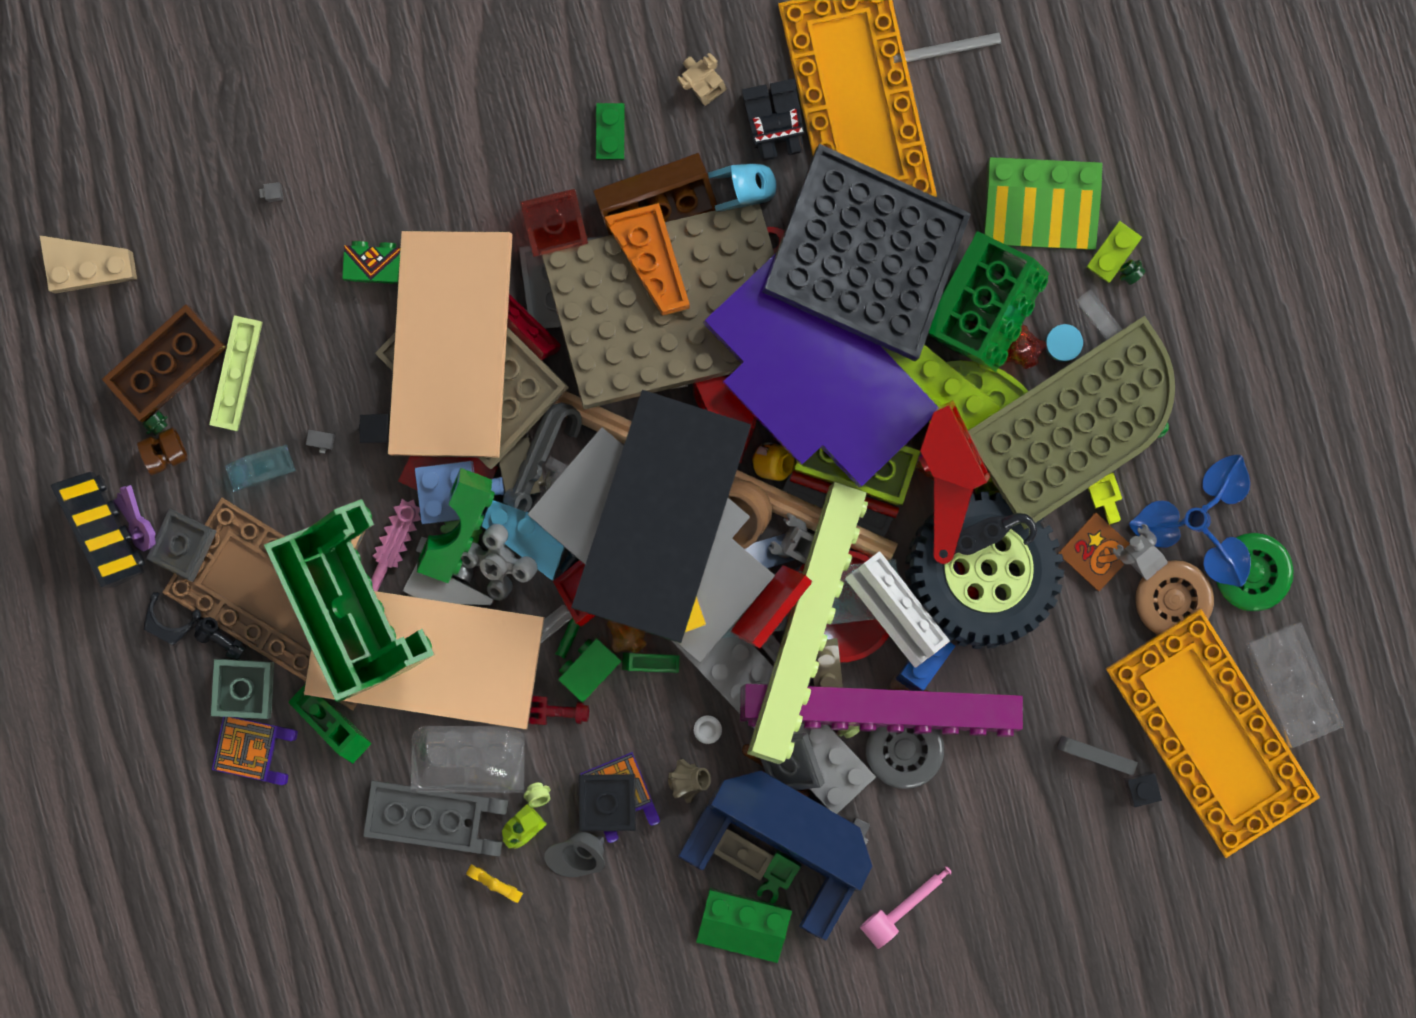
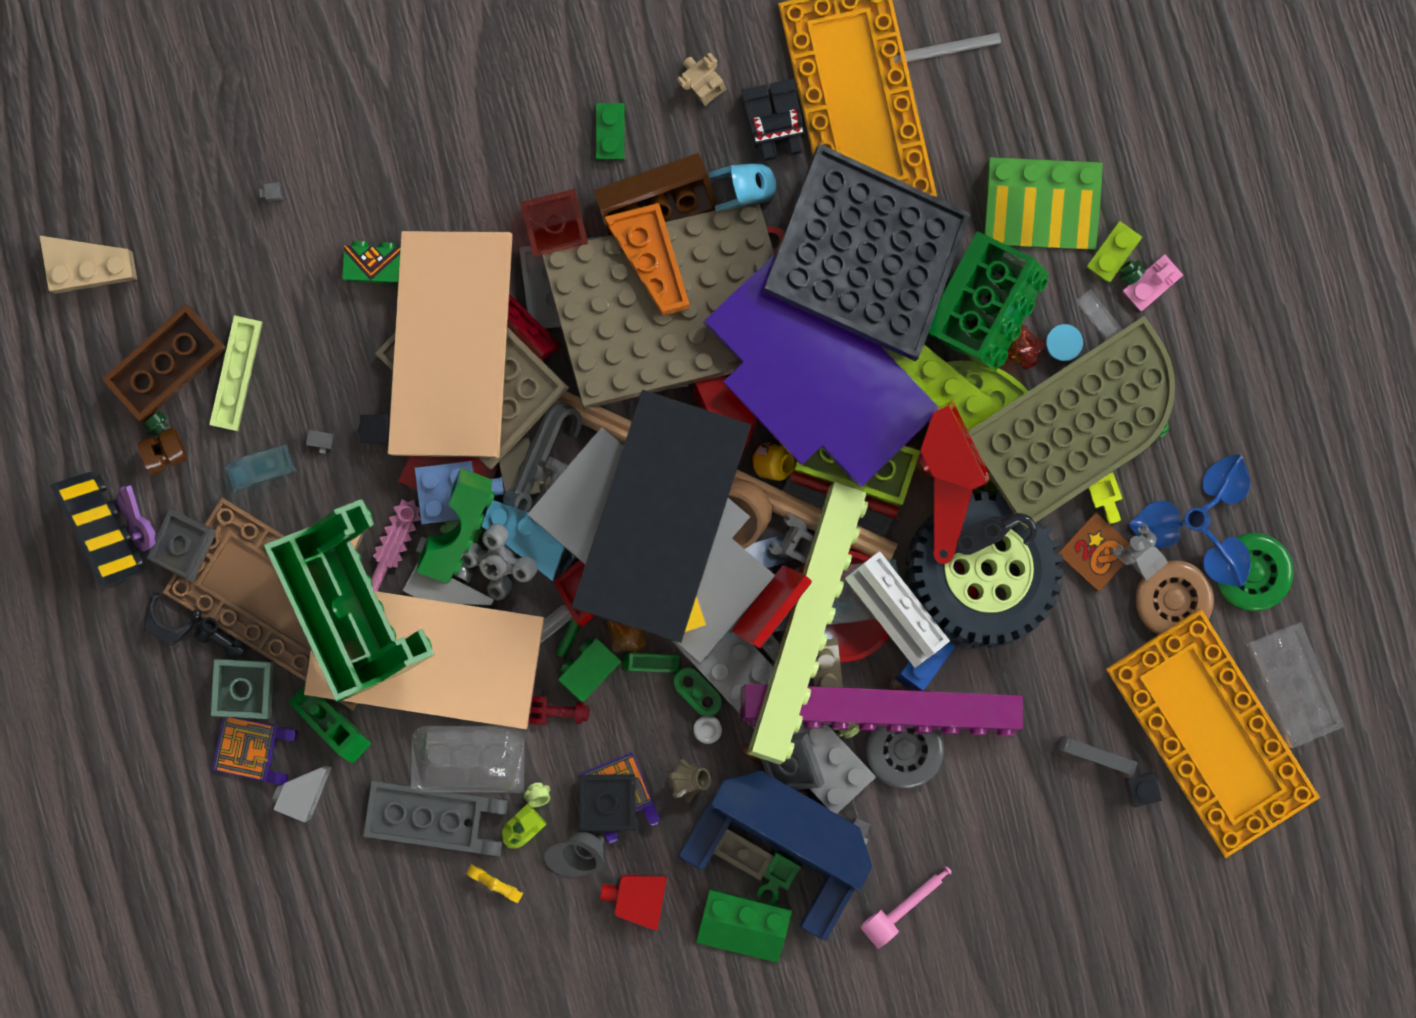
none -> light grey slope [272,765,332,822]
none -> red torso [600,874,667,930]
none -> green plate [674,668,722,716]
none -> bright pink hinge [1122,254,1183,312]

